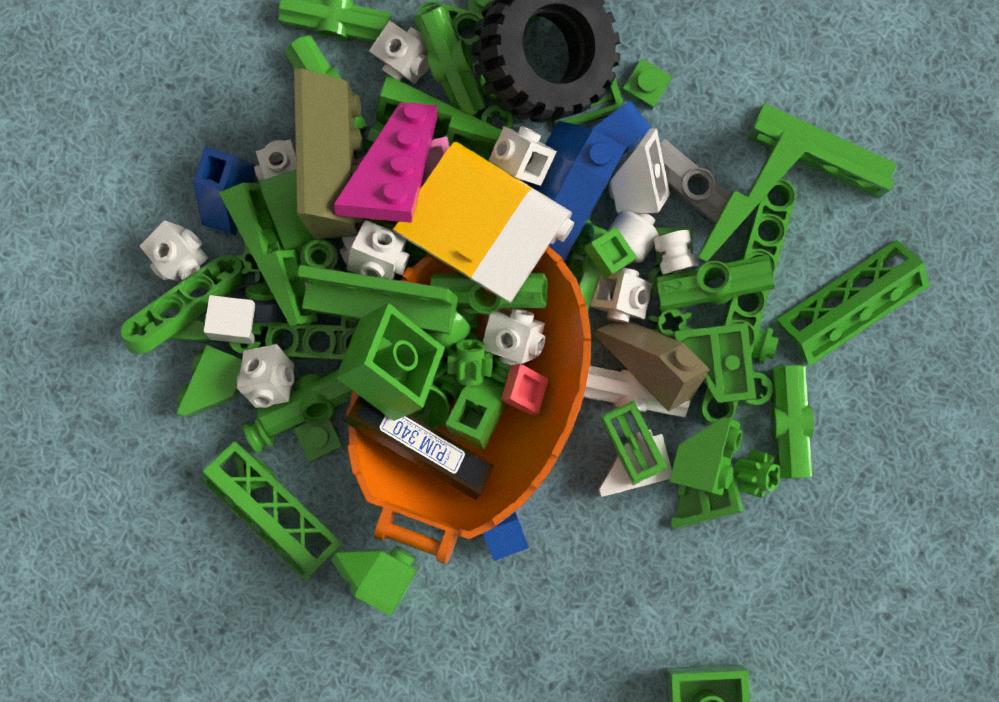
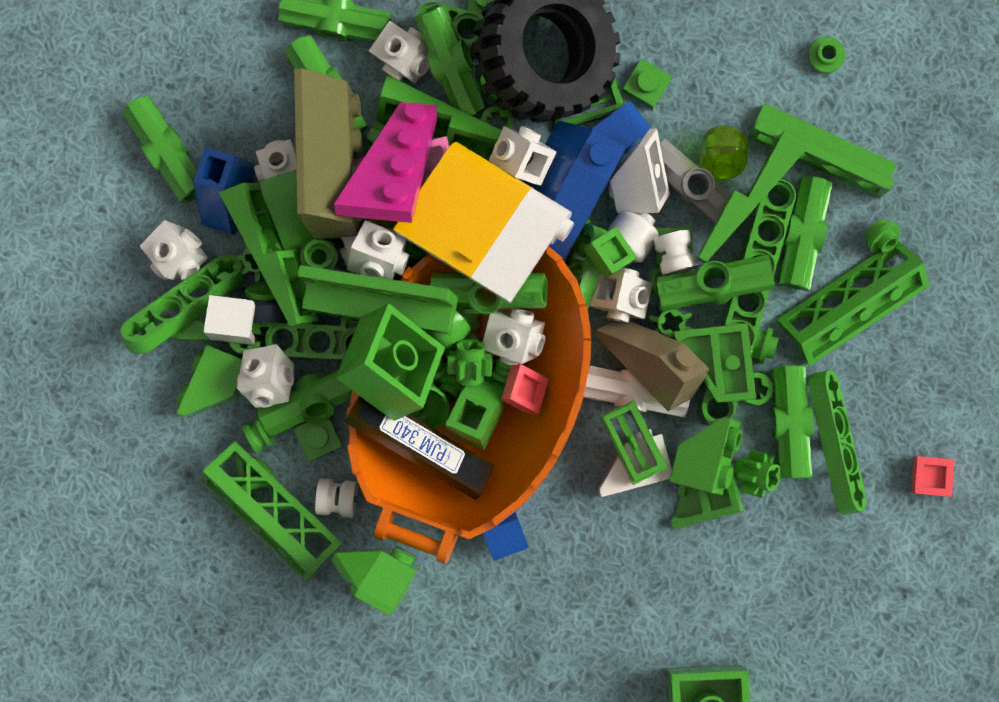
none -> bright green piece [122,95,197,204]
none -> white wheel [315,478,358,518]
none -> clear neon green head [700,125,748,180]
none -> bright green piece [777,176,833,291]
none -> bright green plate [808,37,845,73]
none -> bright green beam [809,370,866,515]
none -> bright green plate [864,219,901,253]
none -> coral plate [911,456,955,497]

